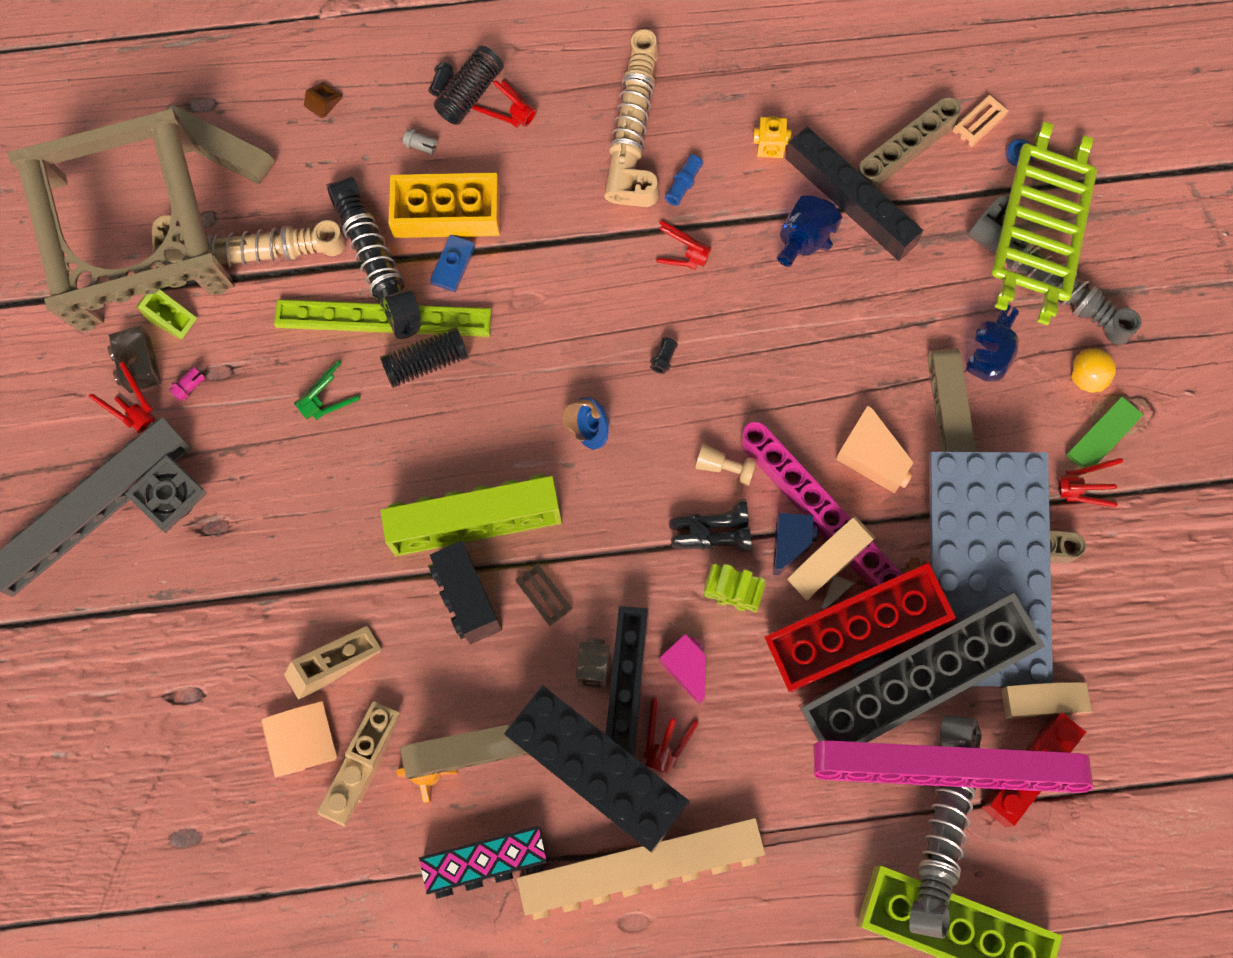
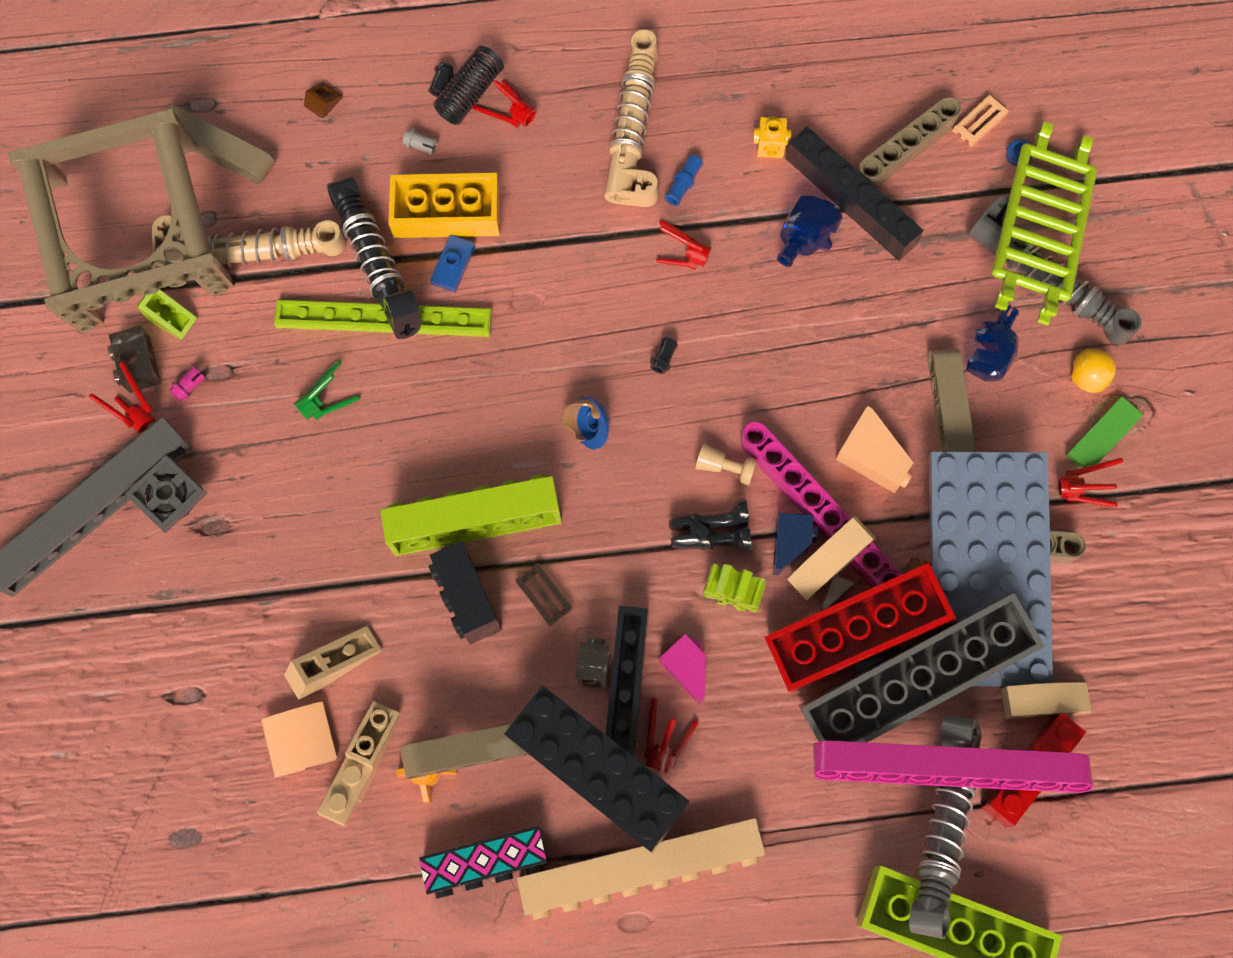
black piece [380,327,469,388] -> none

